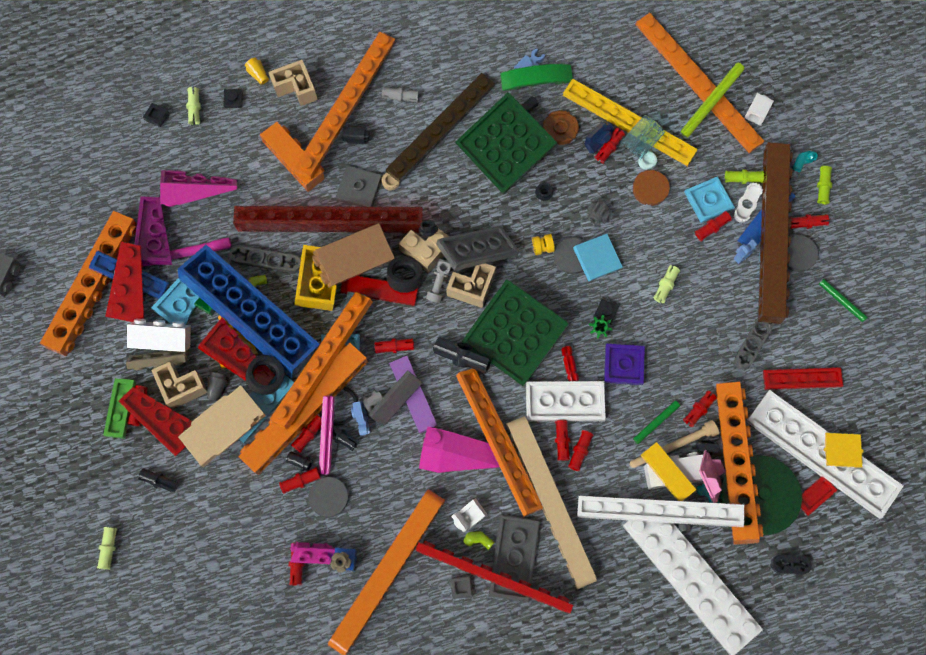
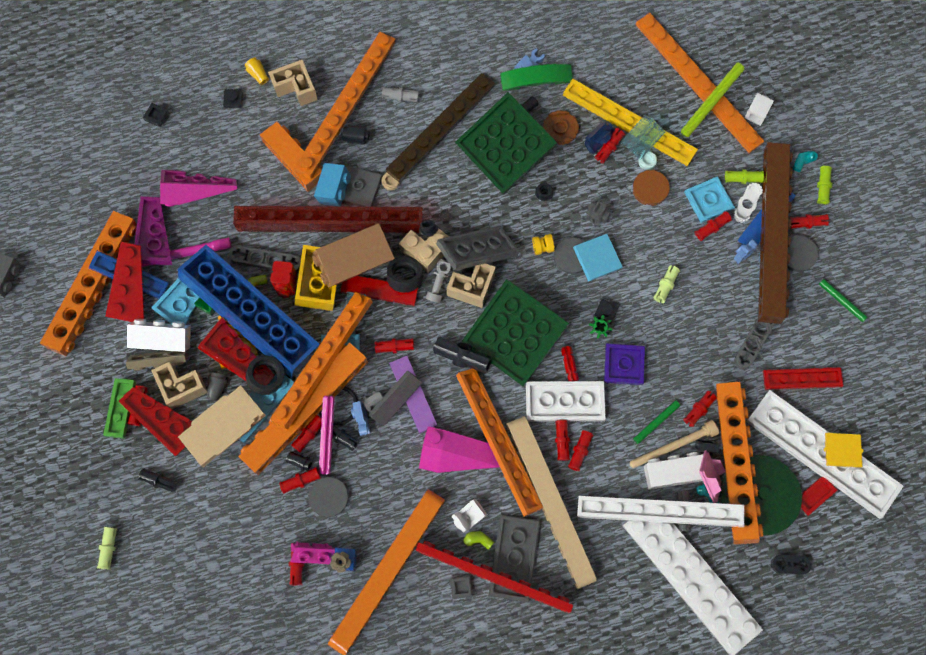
yellowish green pin [186,87,201,125] -> none
yellow tile [640,442,696,501] -> none
none -> red brick [270,261,298,298]
none -> dark azure brick [314,163,351,207]

